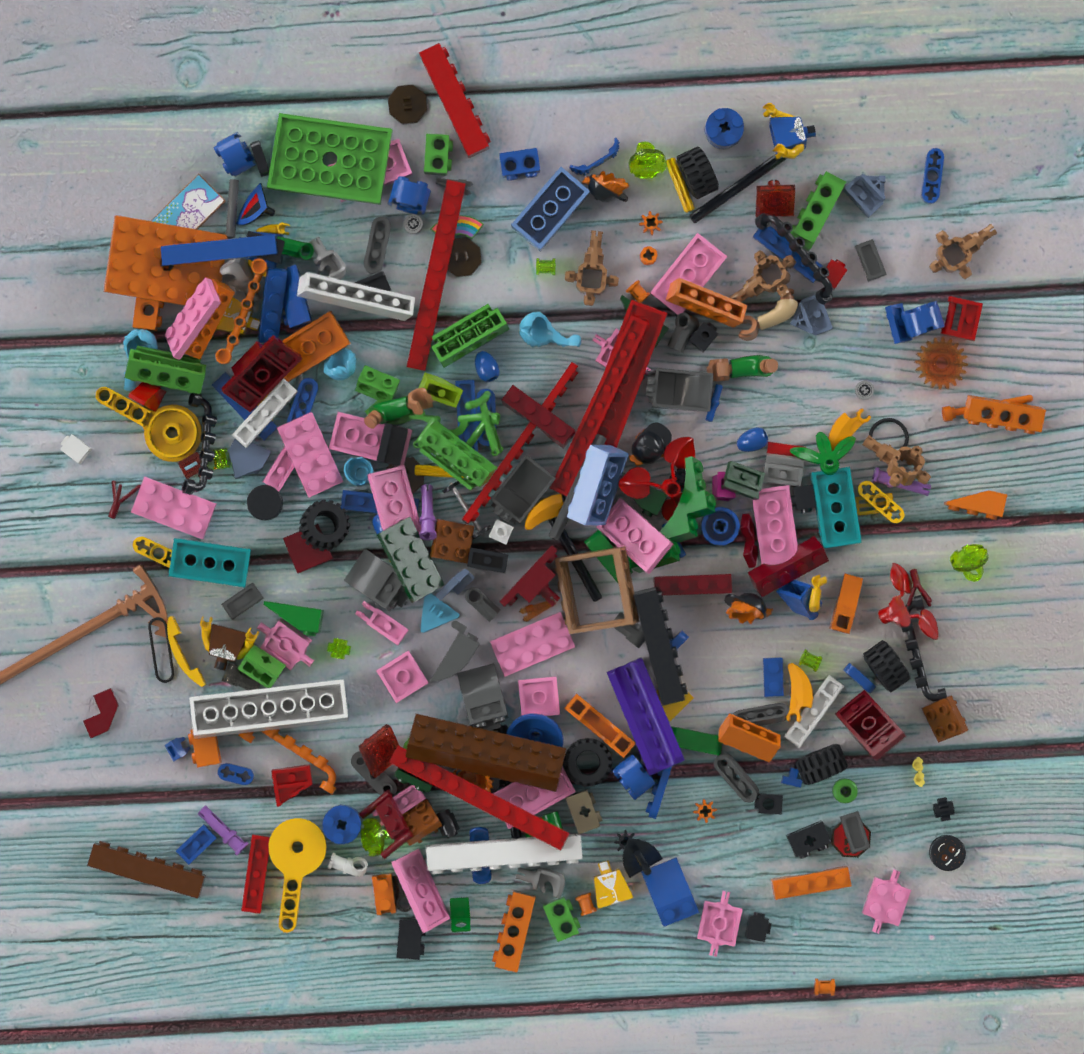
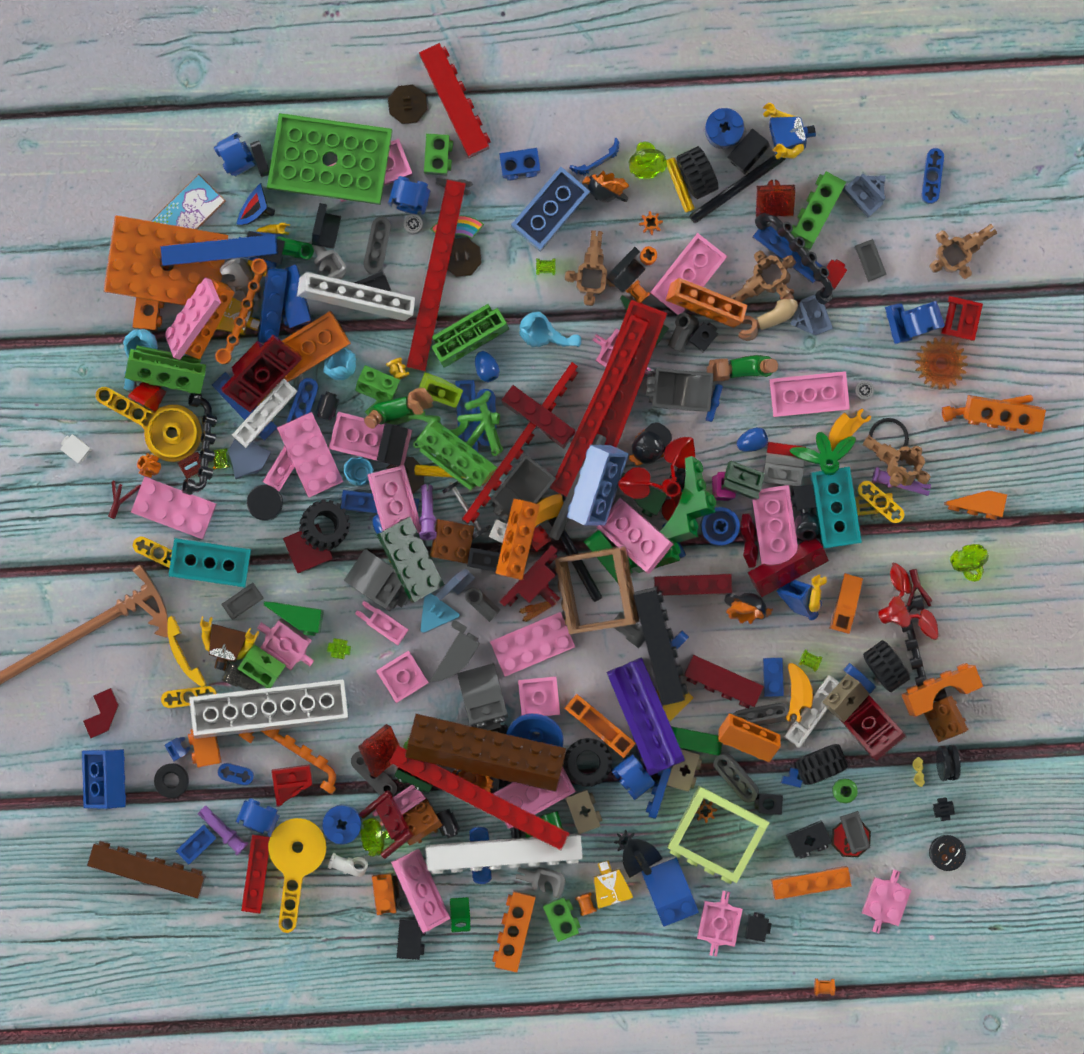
black piece [148,617,174,683] -> none
dark grey piece [226,179,239,238] -> none
none -> blue slope [82,749,126,809]
none -> orange gear [137,453,161,478]
none -> black tyre [154,763,189,798]
none -> yellow beam [161,686,217,708]
none -> blue brick [235,798,280,837]
none -> black panel [312,203,341,249]
none -> black brick [316,391,339,421]
none -> yellow bush [386,357,410,380]
none -> orange brick [495,499,540,580]
none -> red brick [531,525,552,551]
none -> black panel [606,247,645,292]
none -> dark tan brick [667,749,702,792]
none -> yellowish green windscreen [667,786,769,884]
none -> dark red brick [684,655,764,709]
none -> black hinge [727,128,770,175]
none -> bright pink plate [769,371,850,417]
none -> black head [794,512,820,541]
none -> dark tan brick [822,674,869,722]
none -> orange arch [901,663,983,717]
none -> black head [936,745,961,781]

